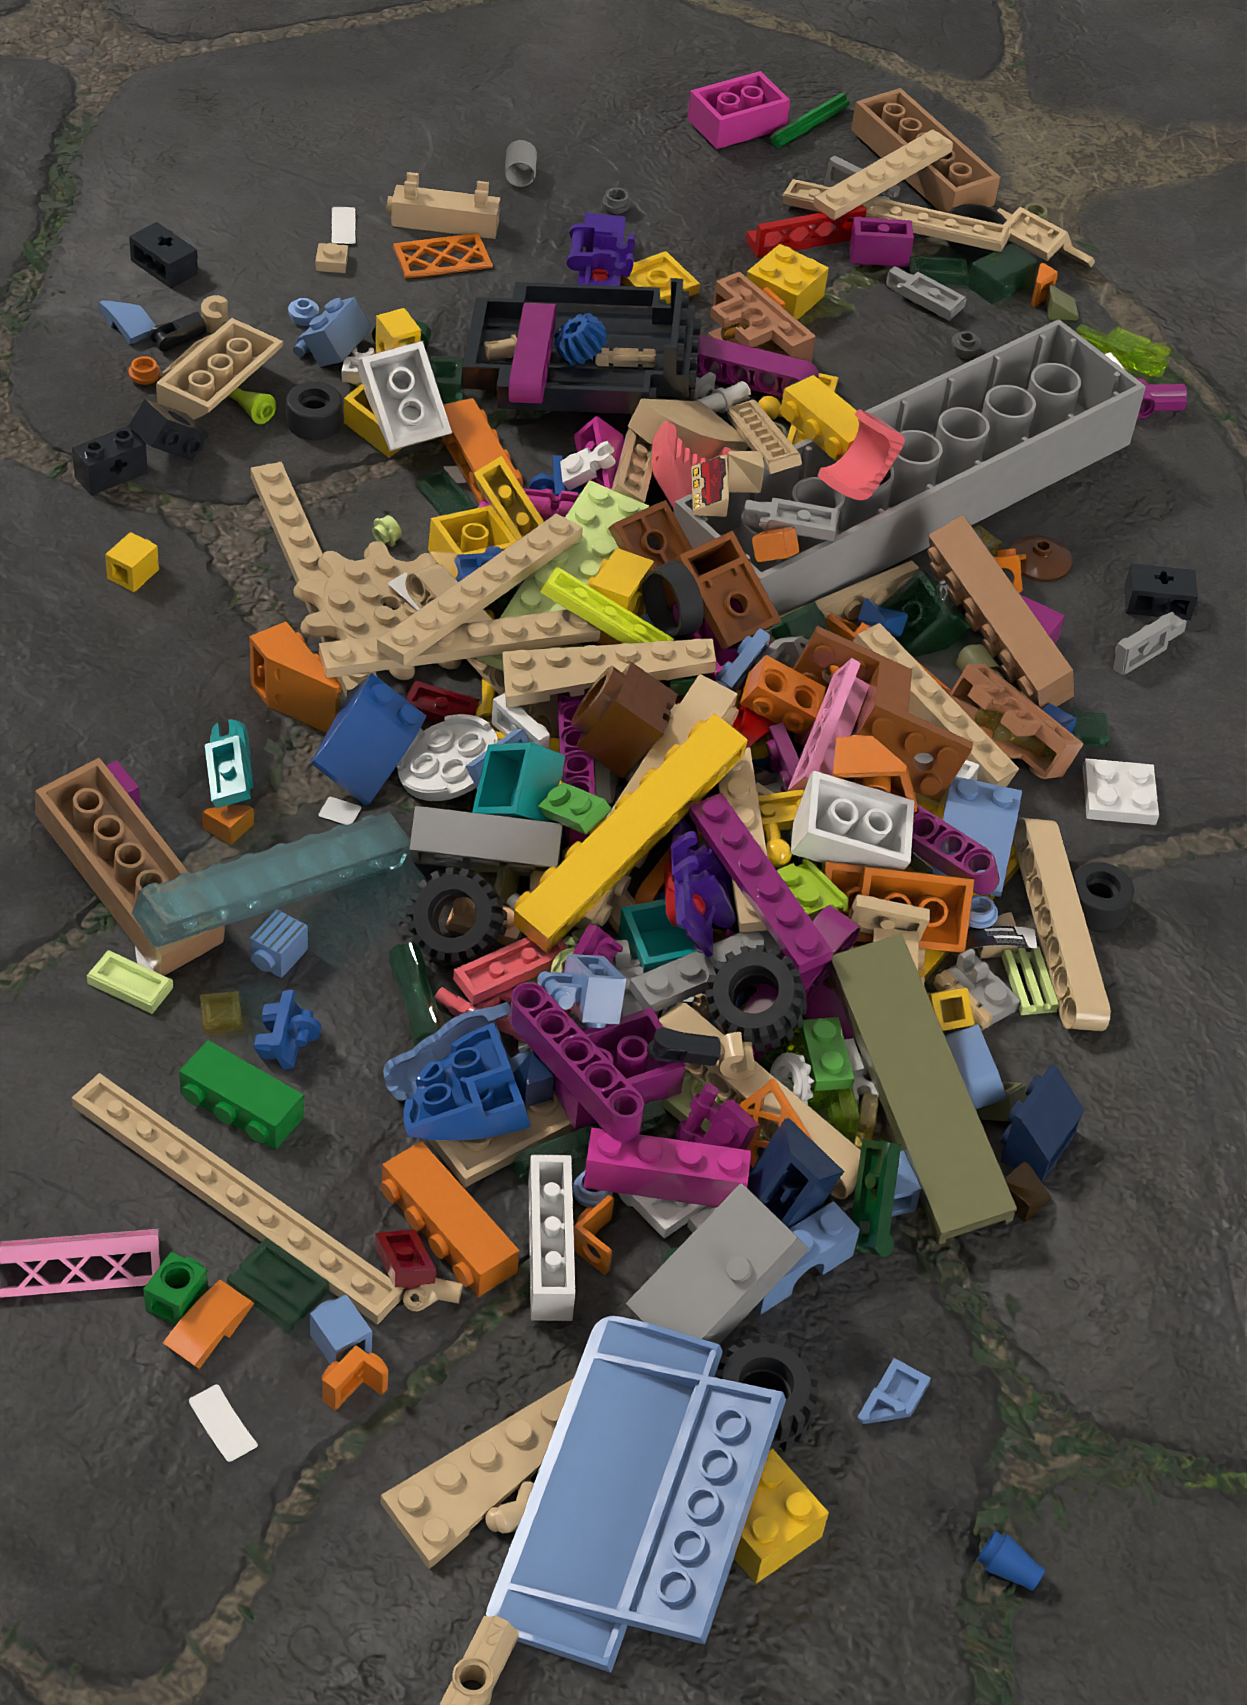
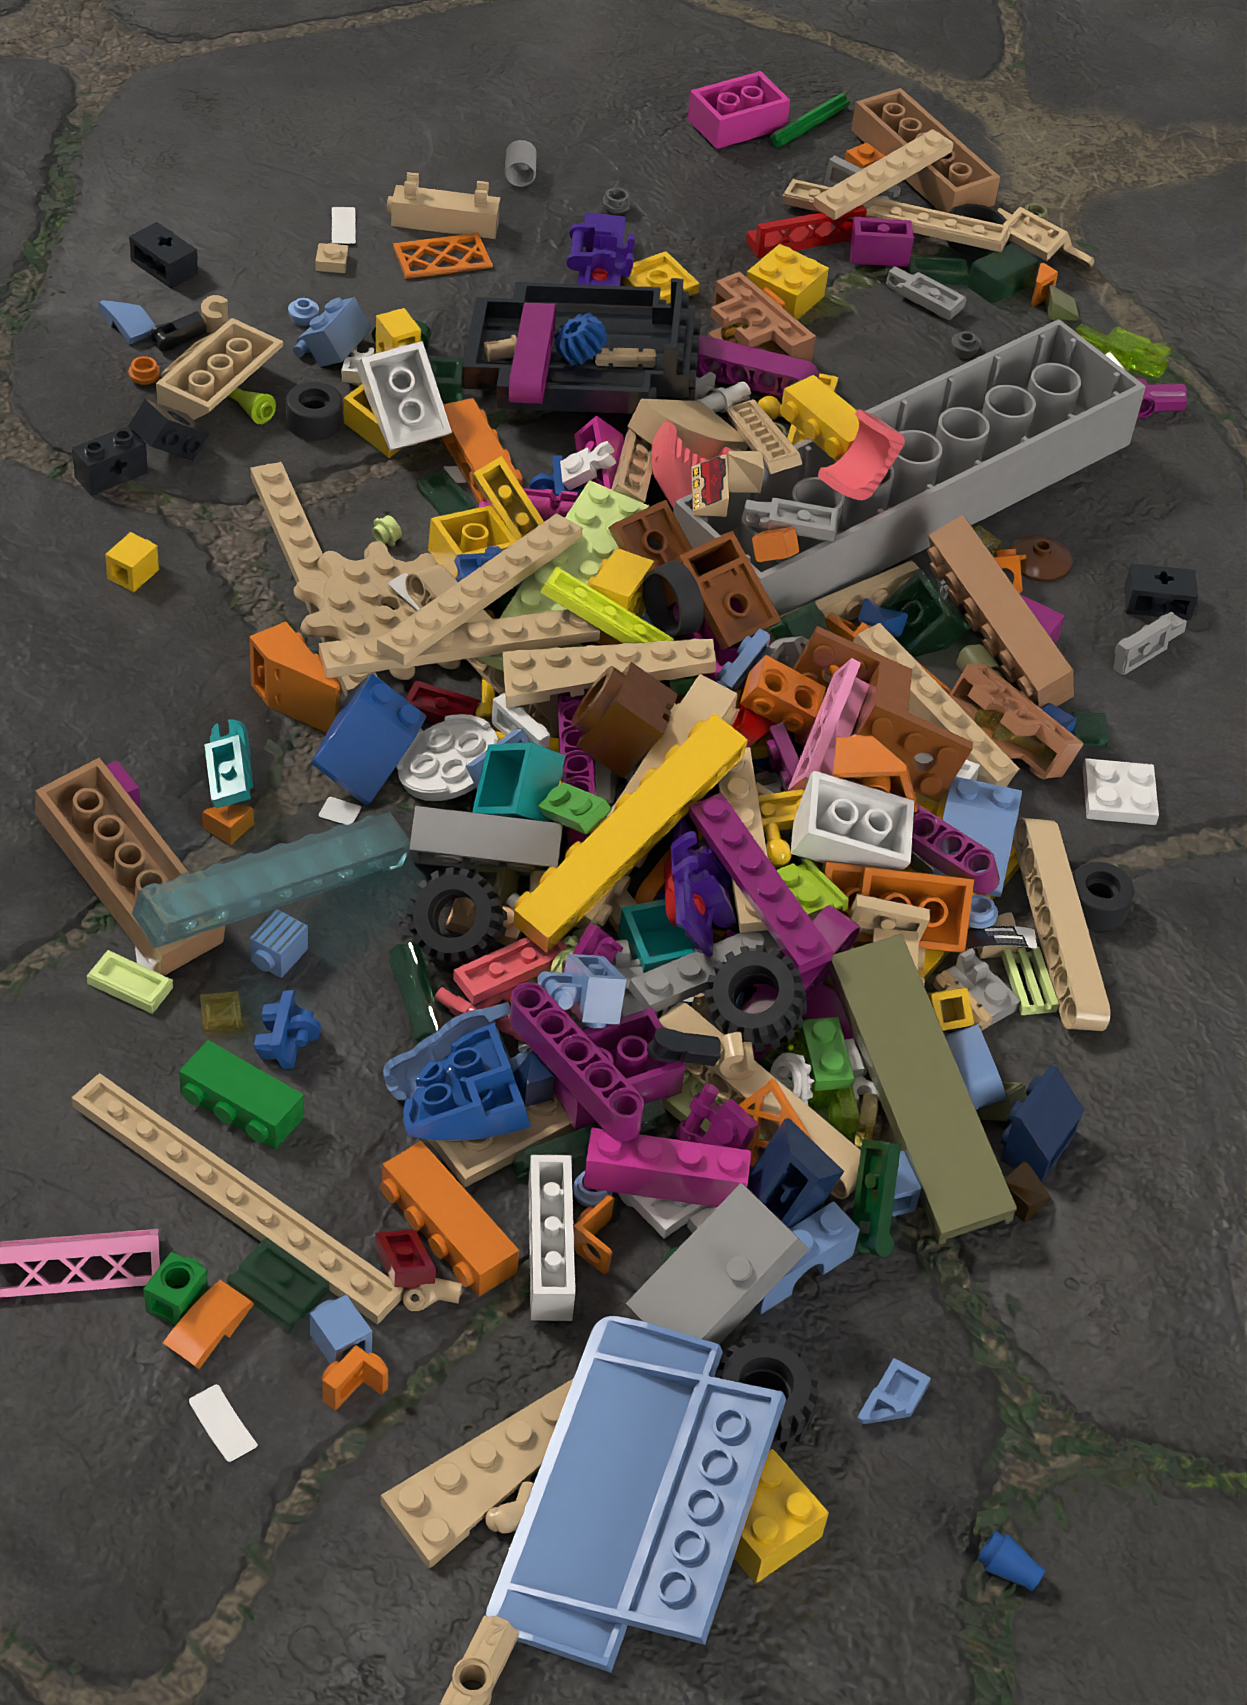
none -> orange plate [845,142,885,169]

